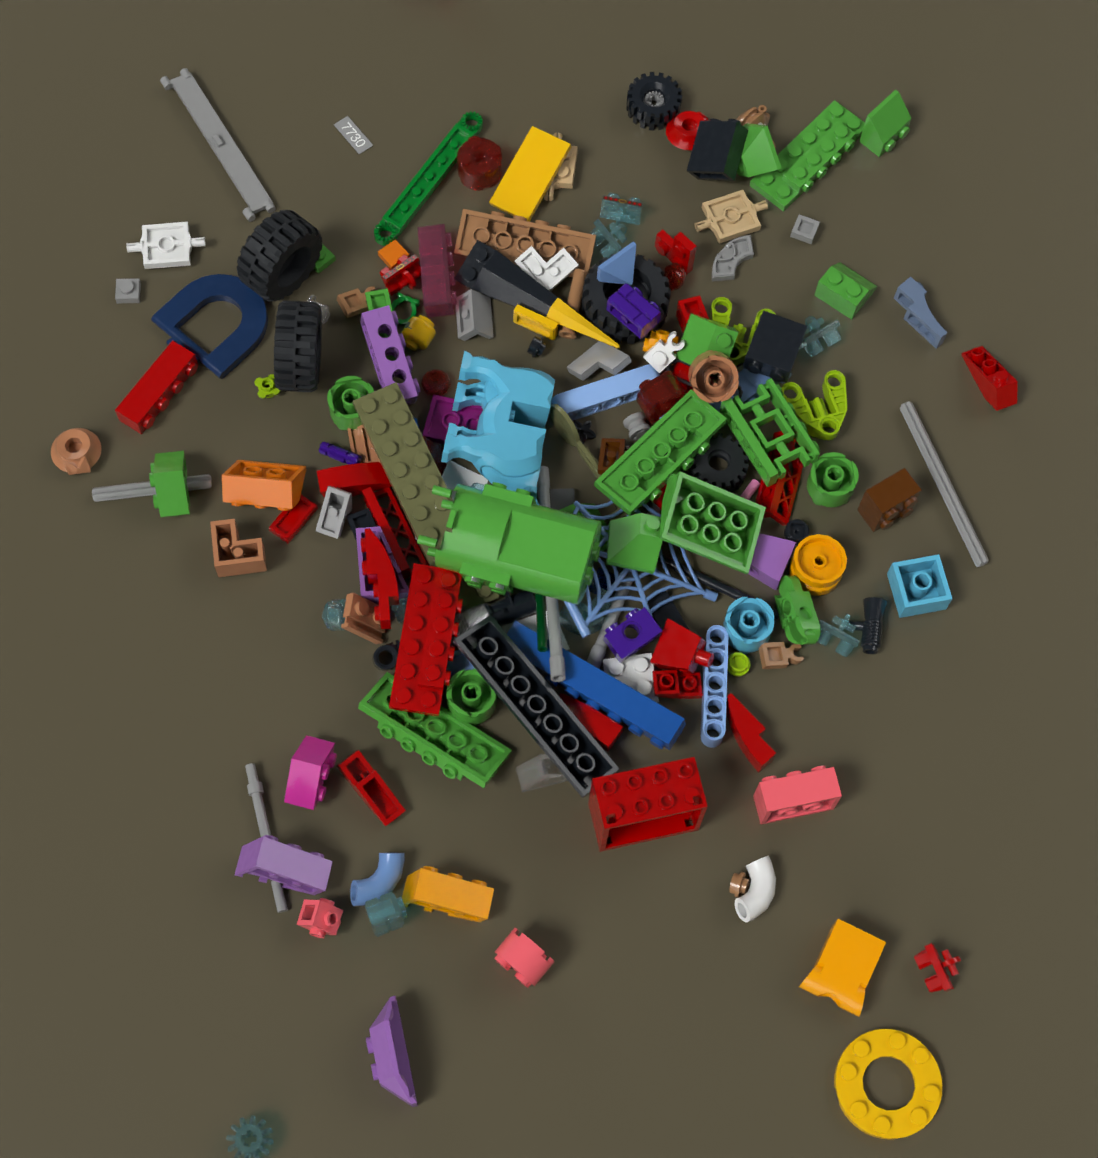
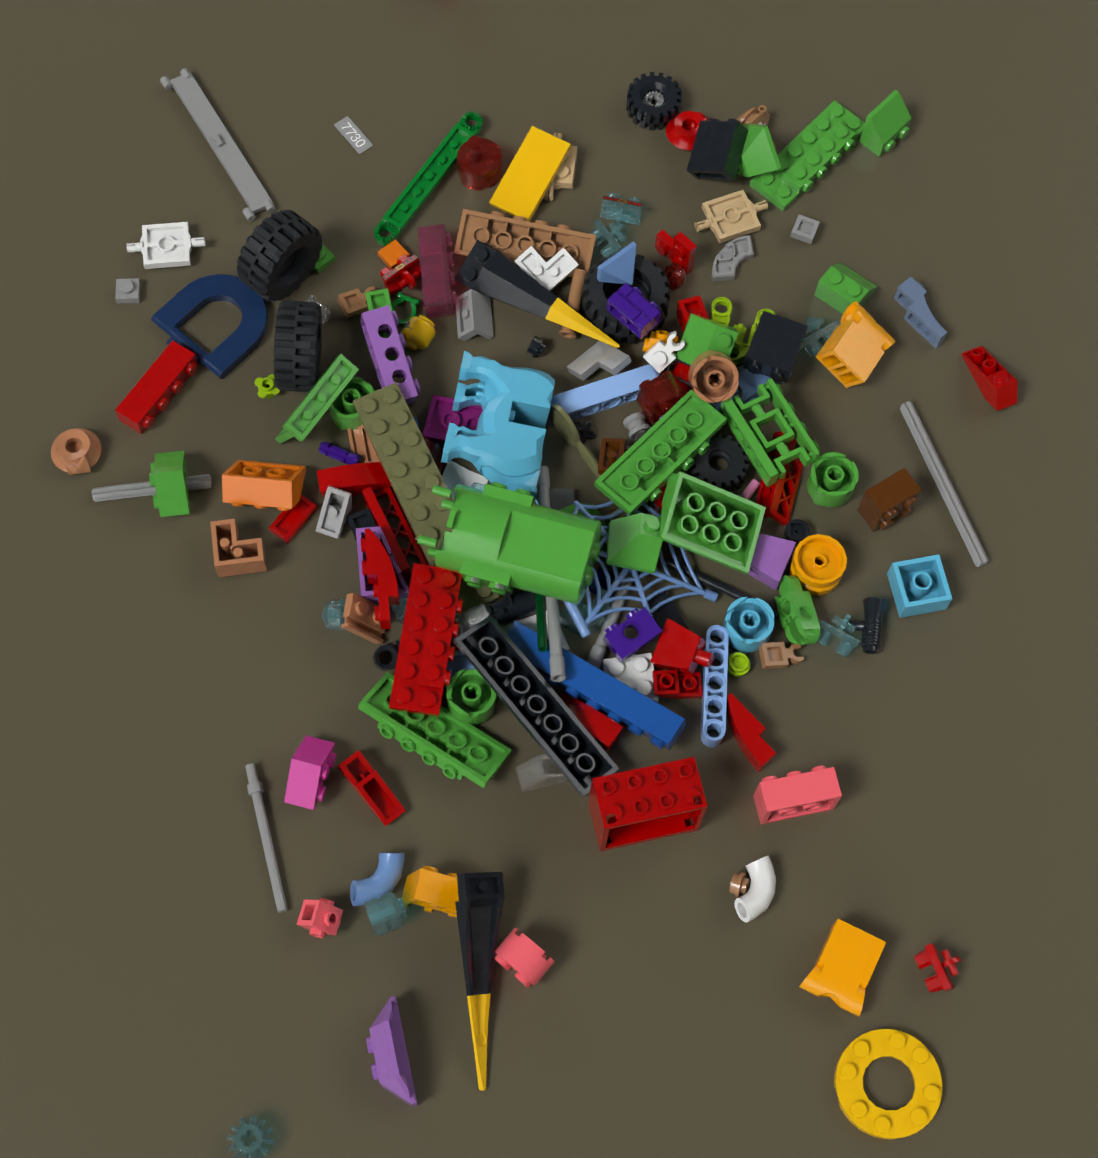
medium lavender wedge [235,835,333,895] -> none
clear red plate [421,369,451,396] -> none
yellow tile [513,304,558,340] -> none
lime connector [781,370,847,440] -> none
none -> bright green fence [275,354,359,444]
none -> black plate [455,872,505,1091]
none -> light orange piece [815,301,895,388]

